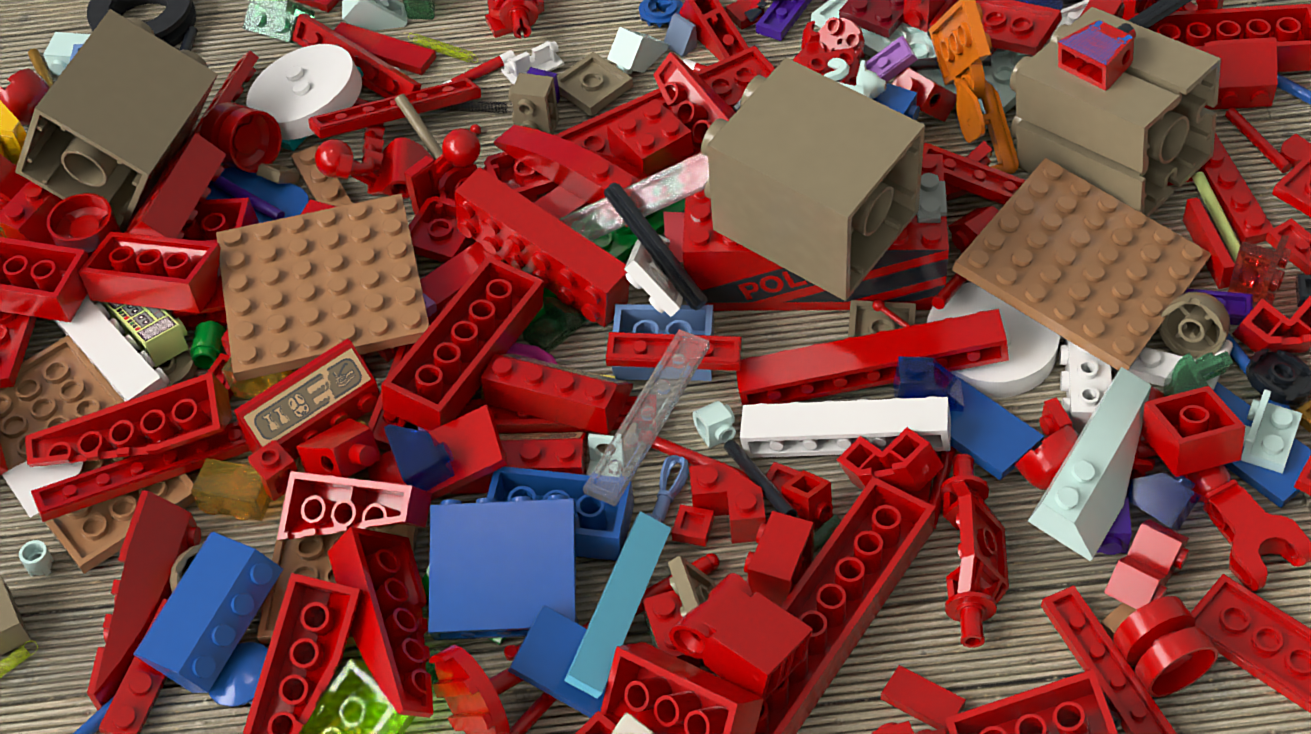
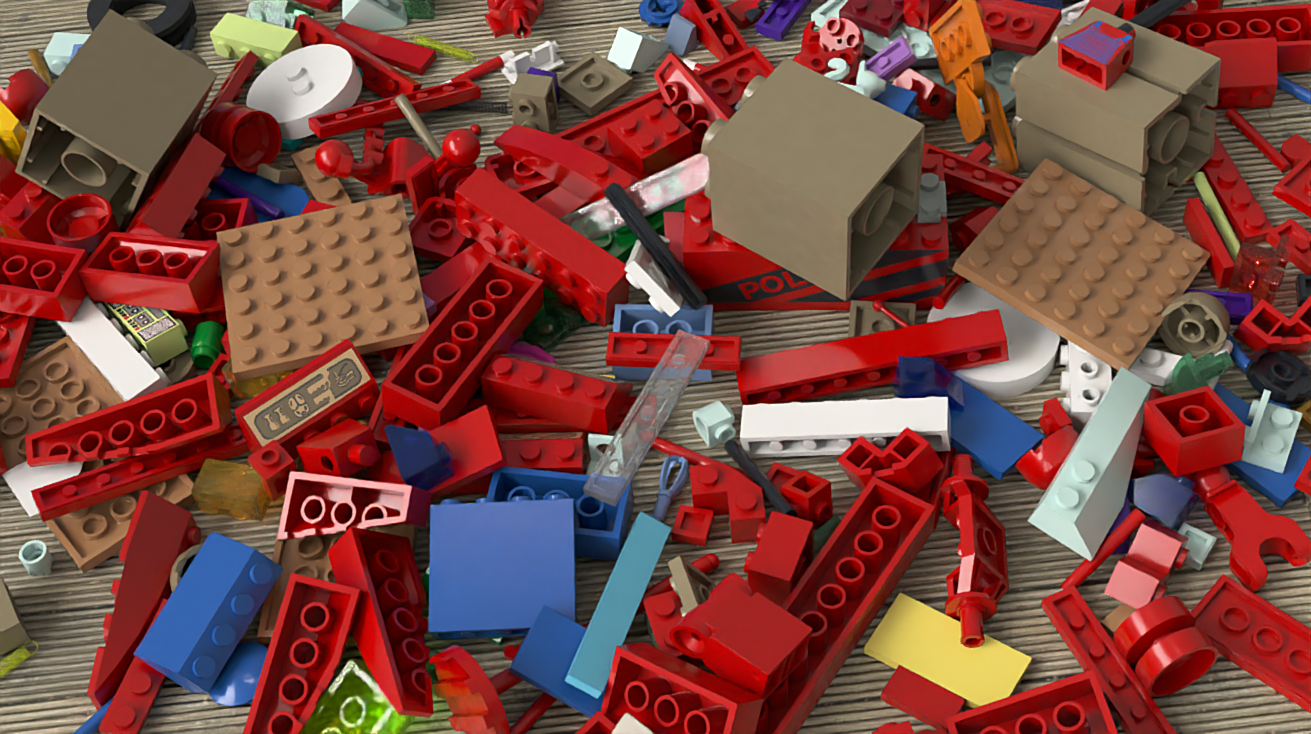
none -> yellowish green brick [210,12,303,68]
none -> light yellow tile [864,592,1032,709]
none -> red bar [1060,508,1147,590]
none -> light aqua tile [1178,523,1217,571]

